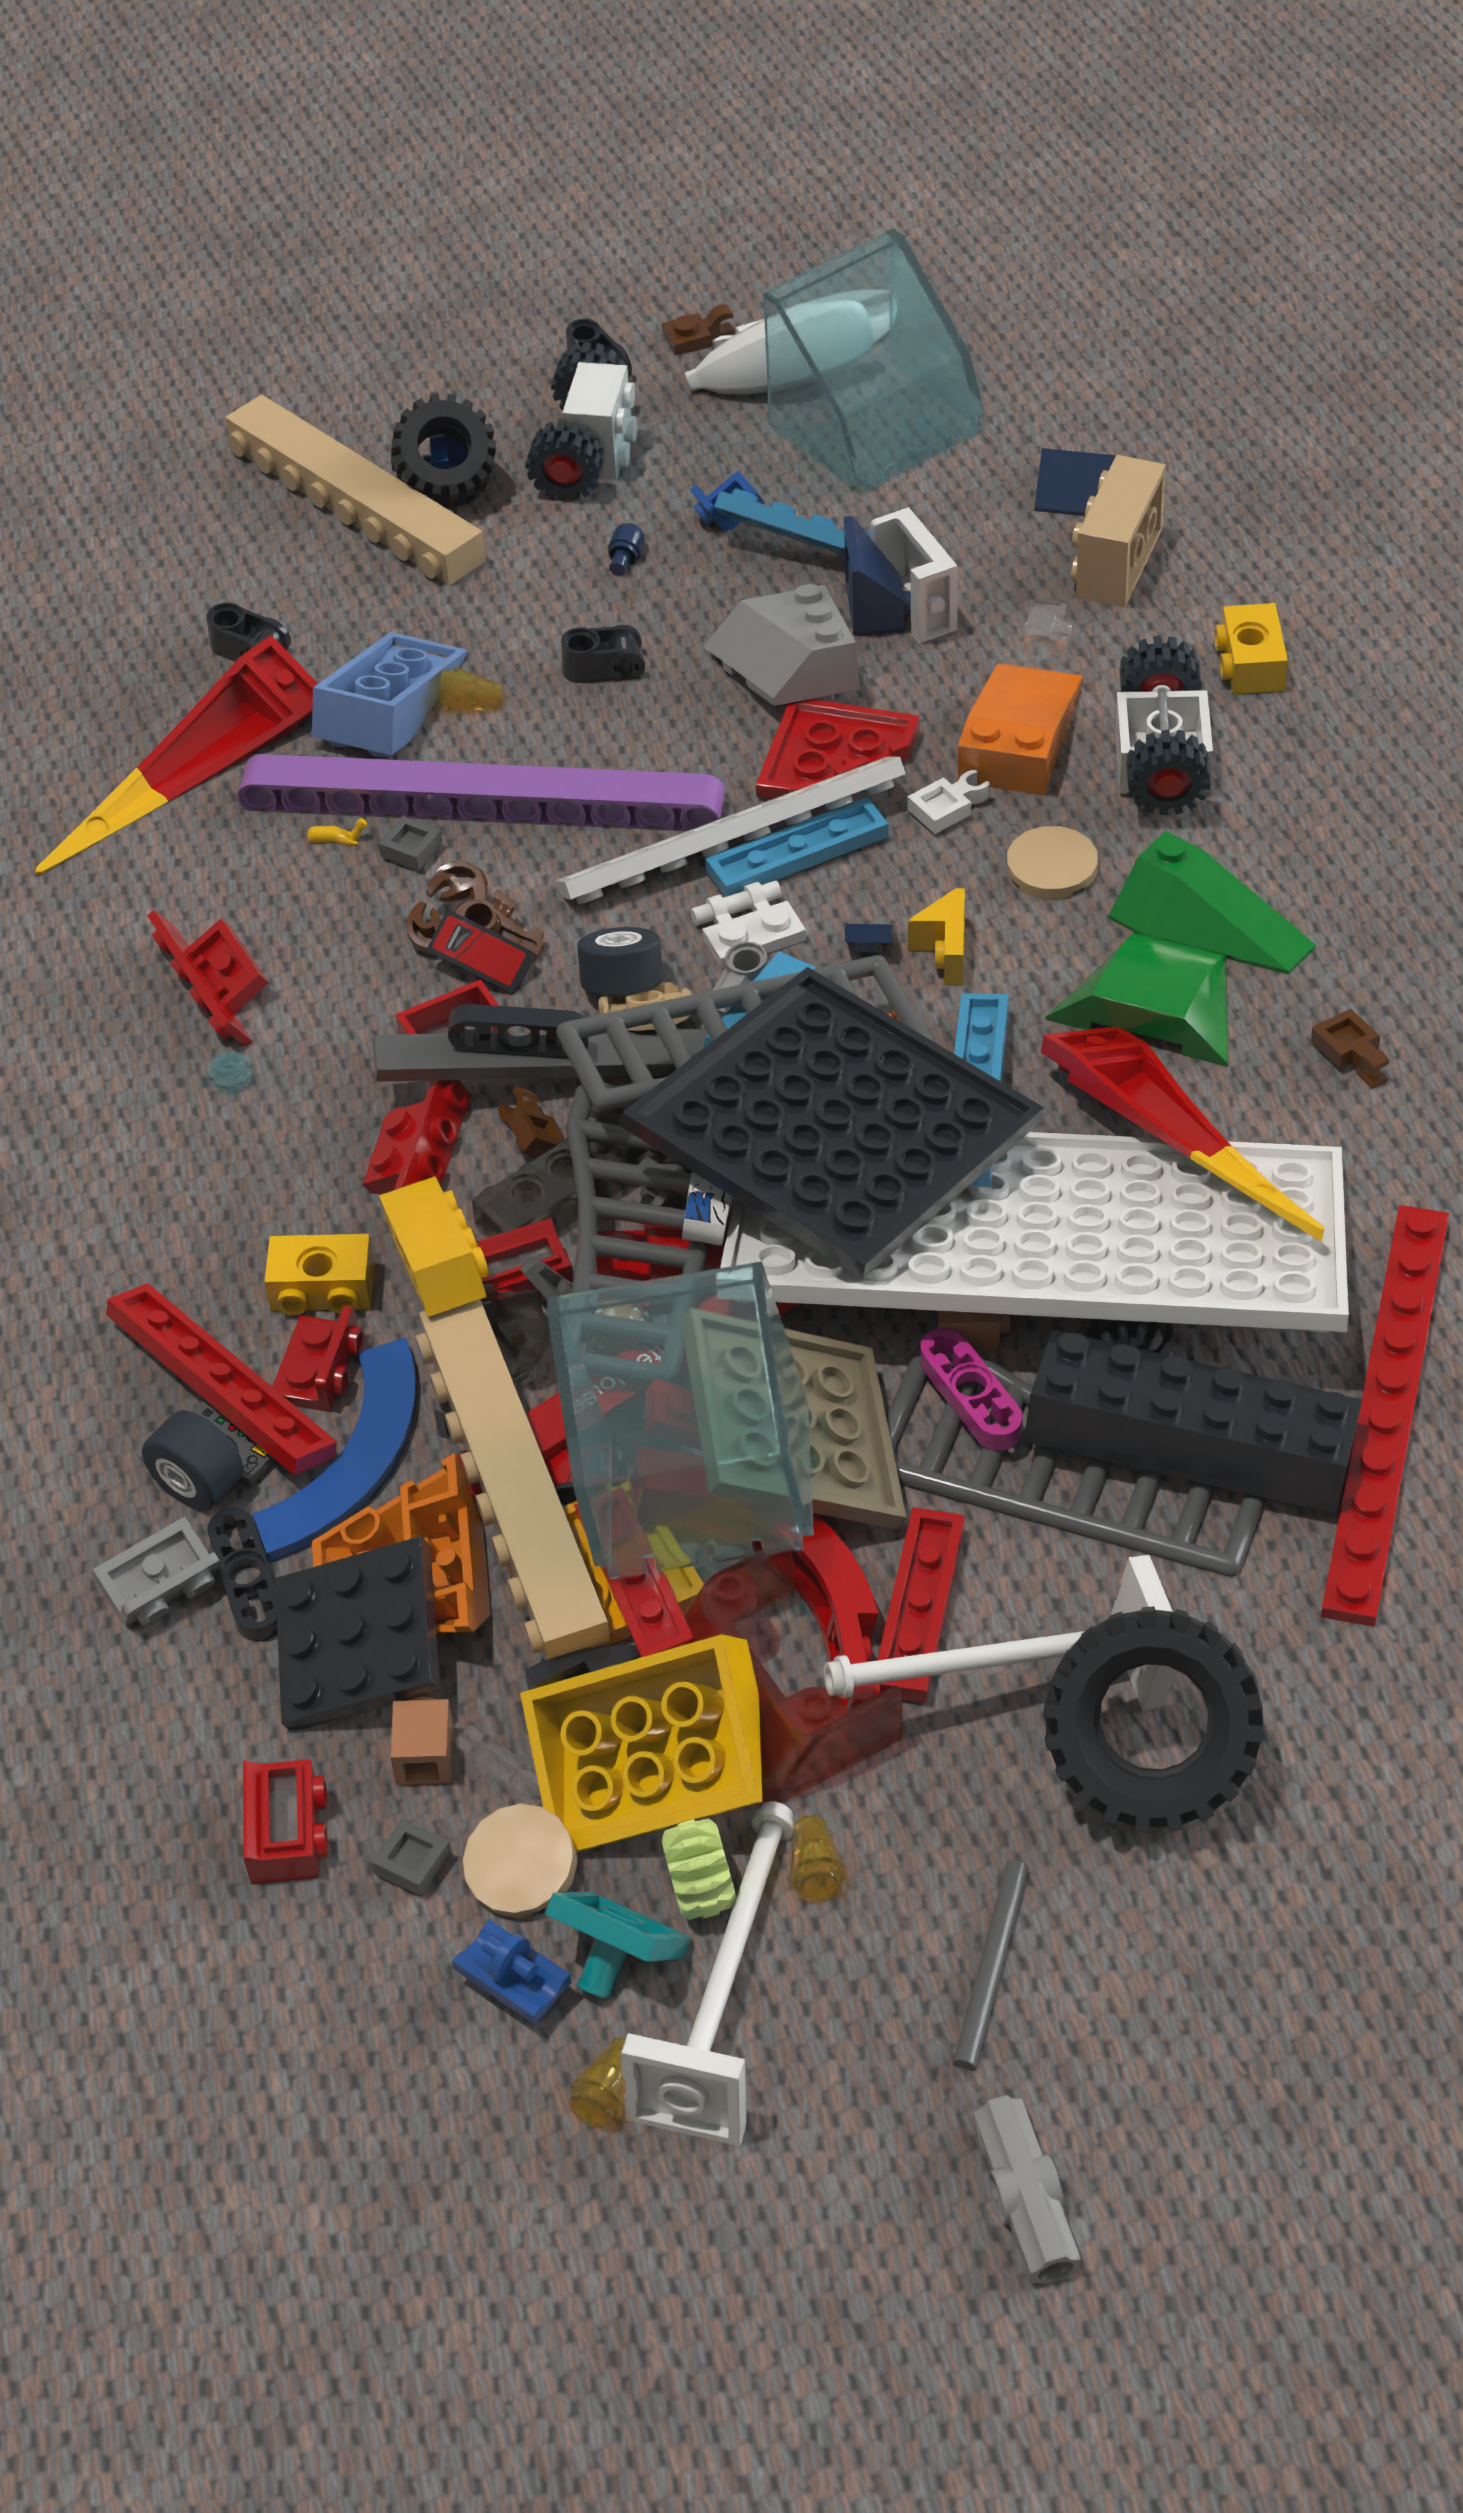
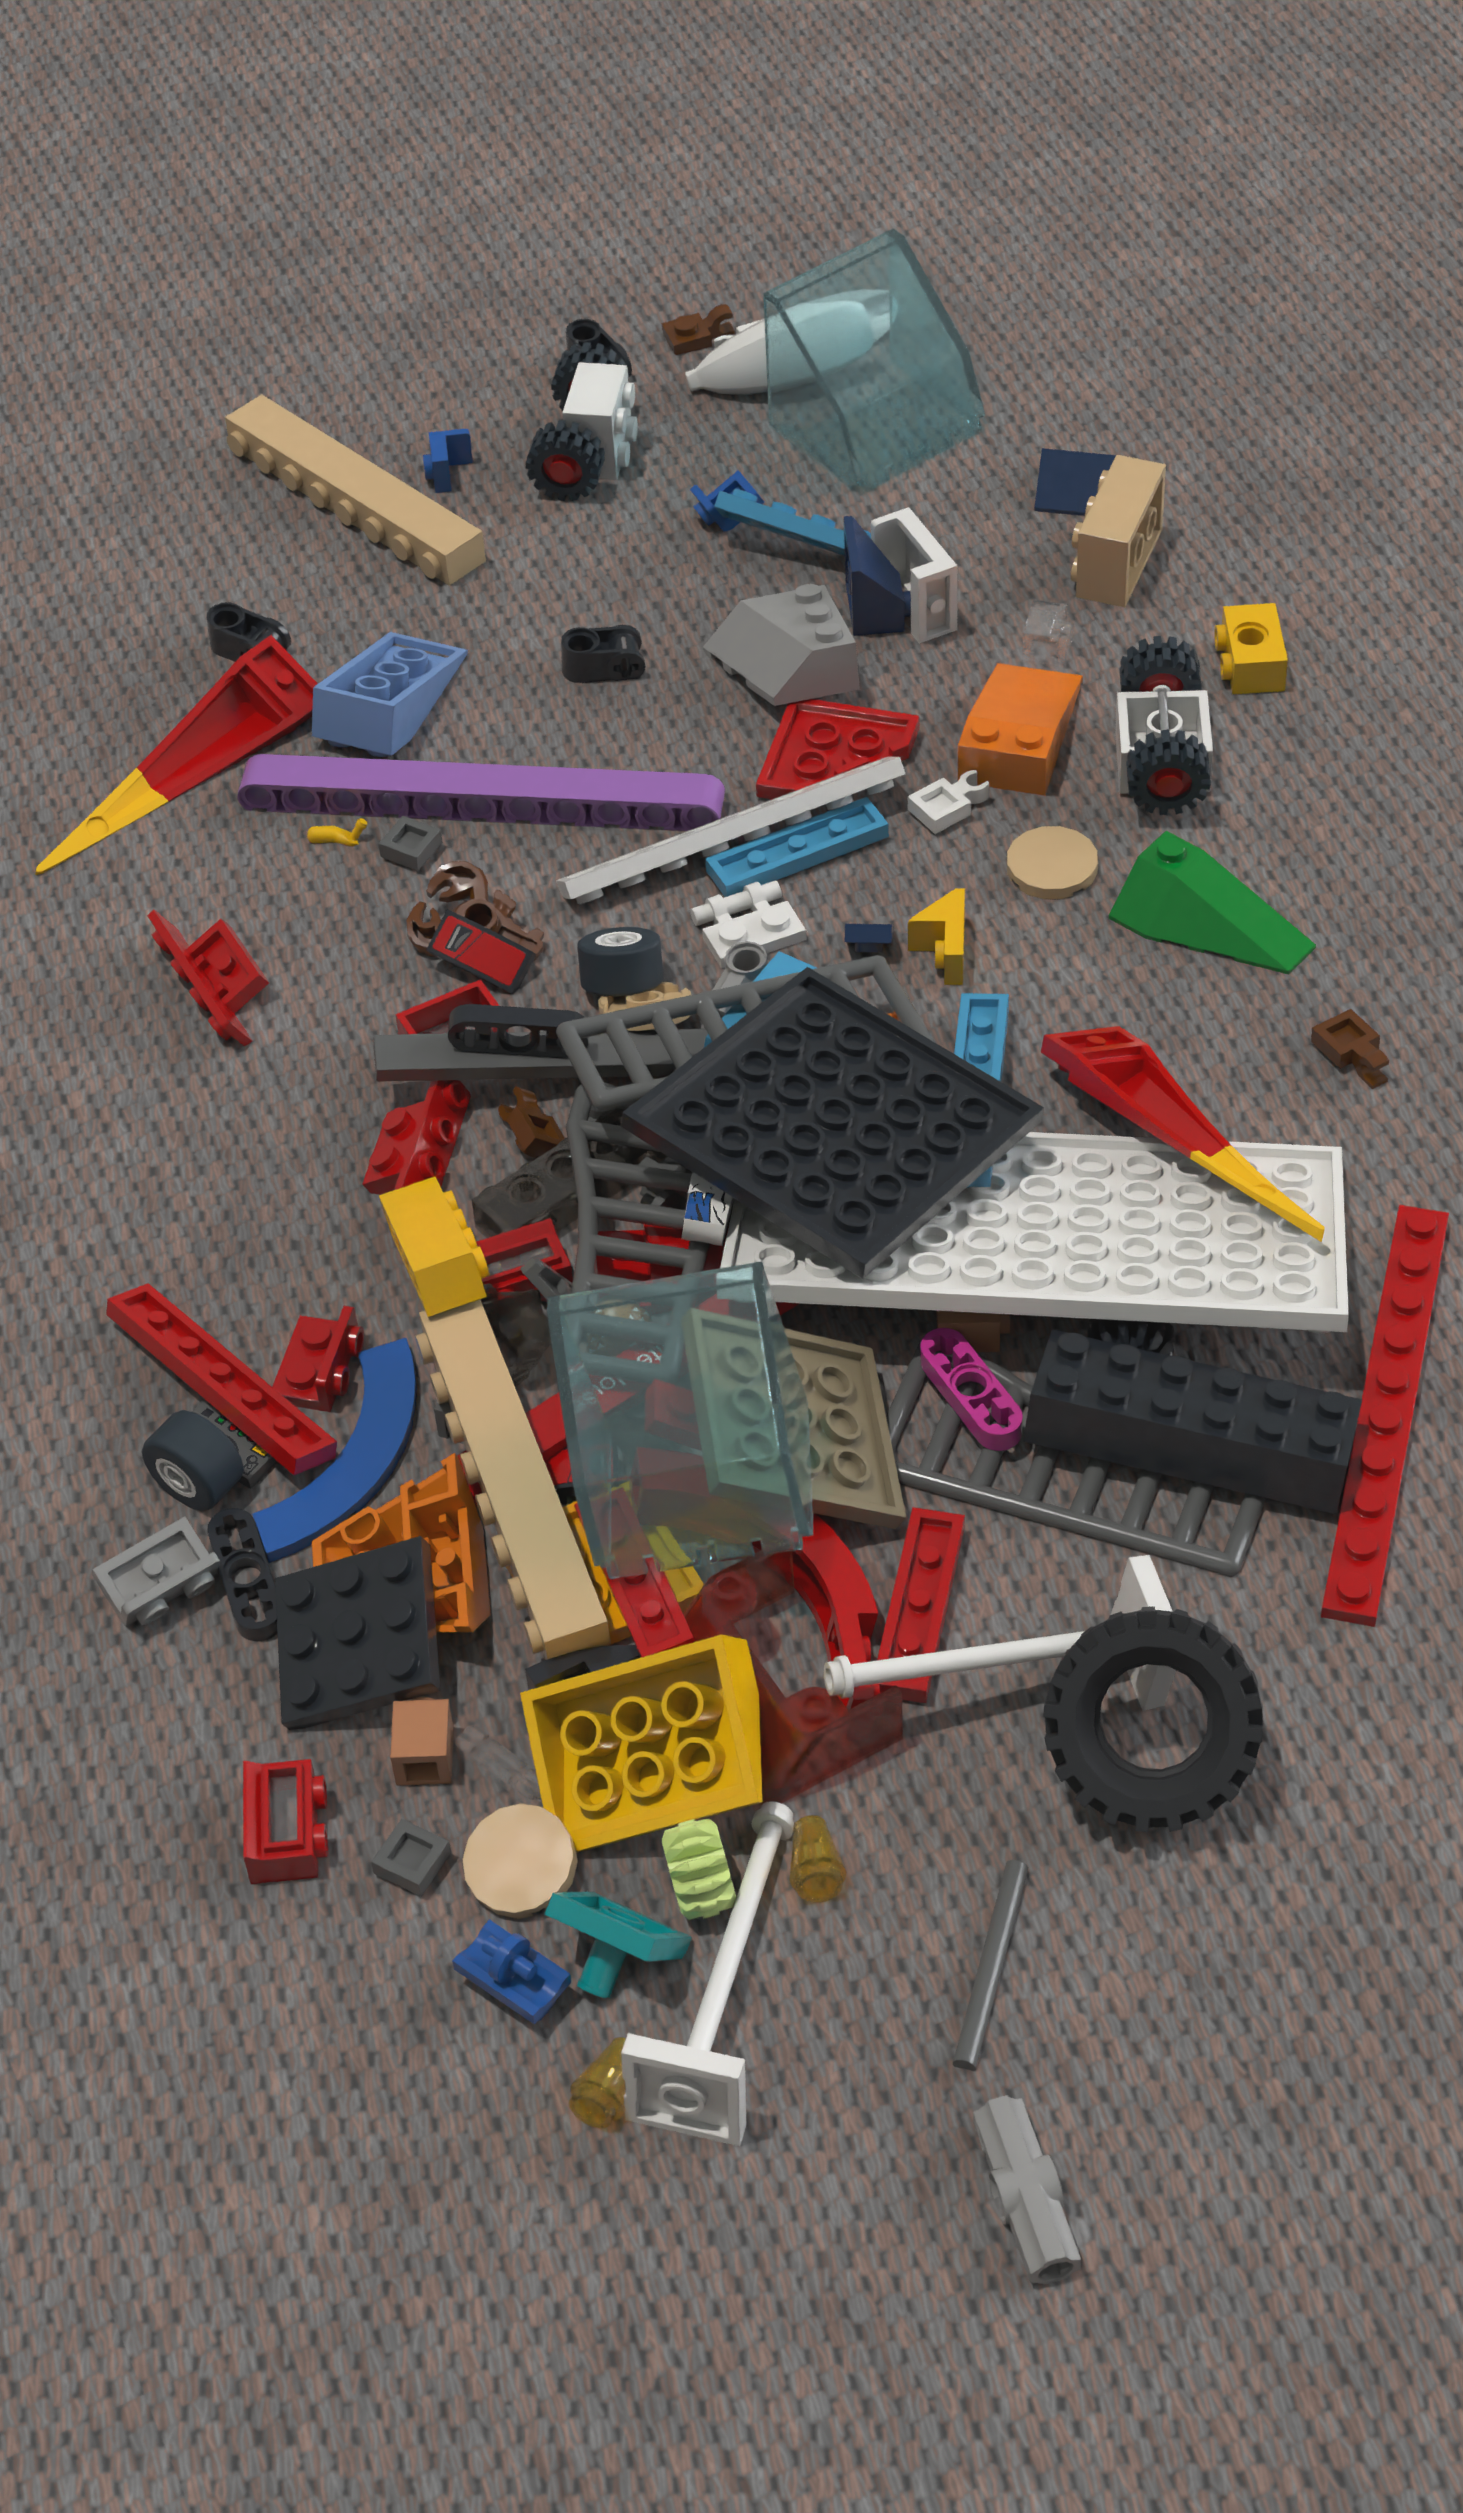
clear light blue plate [206,1051,253,1092] -> none
yellow brick [264,1234,375,1315] -> none
black tyre [391,393,496,508] -> none
clear yellow cone [438,667,503,710] -> none
dark blue cylinder [608,523,645,576] -> none
green wedge [1045,933,1228,1067] -> none

